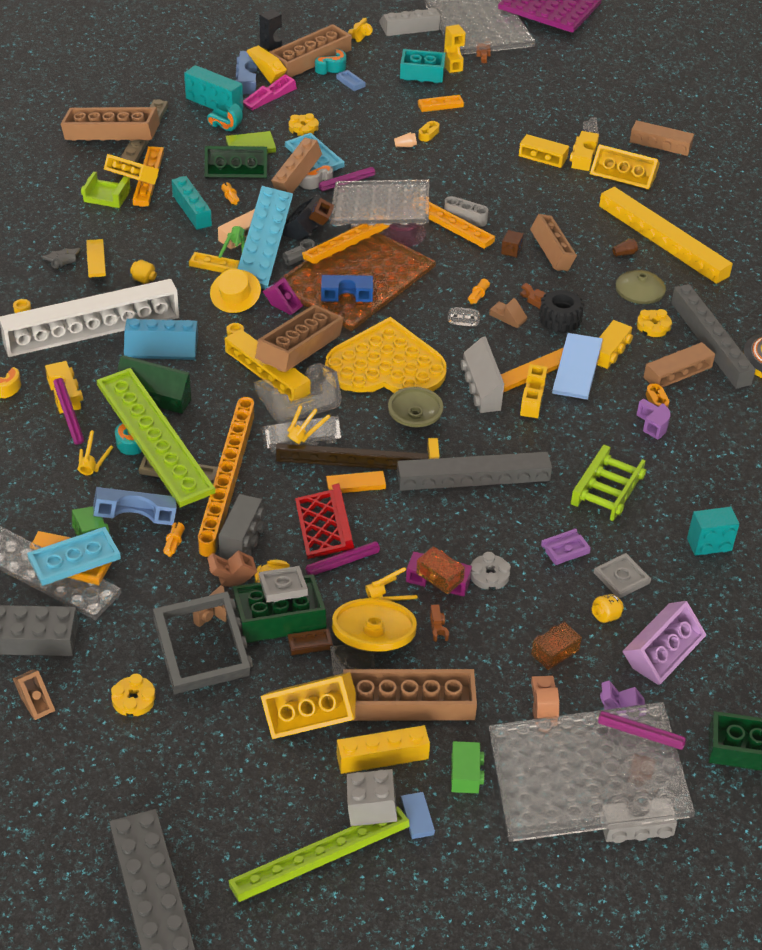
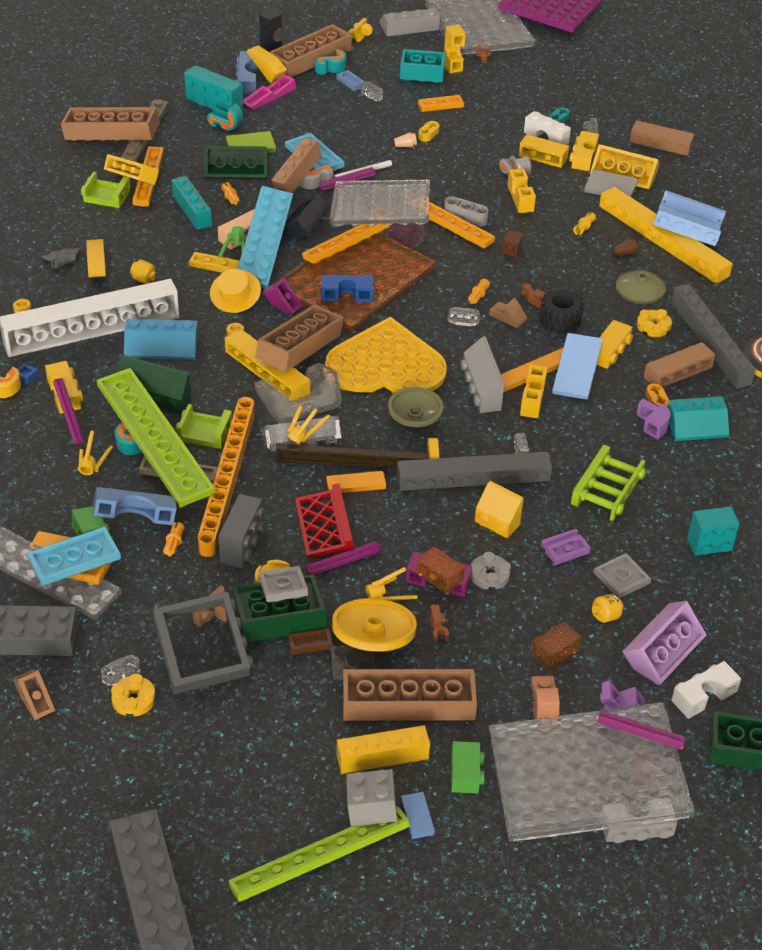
nougat brick [207,550,257,587] -> none
yellow slope [261,672,356,739] -> none
dark grey piece [283,239,315,266] -> none
yellow plate [289,113,319,136] -> none
reddish brown brick [309,198,335,226] -> none
medium nougat brick [530,214,577,271] -> none
none -> blue tile [18,363,39,384]
none -> clear beam [101,655,141,686]
none -> lime panel [175,404,232,449]
none -> white bar [334,160,392,178]
none -> clear beam [361,81,383,101]
none -> yellow slope [475,481,524,539]
none -> light grey animal [499,156,531,178]
none -> yellow arch [507,169,536,213]
none -> clear beam [514,432,529,454]
none -> white arch [524,111,571,145]
none -> teal beam [549,108,570,123]
none -> yellow pin [573,212,596,235]
none -> light grey tile [584,169,638,197]
none -> light blue panel [653,190,726,246]
none -> teal slope [668,396,729,441]
none -> white arch [672,661,741,719]

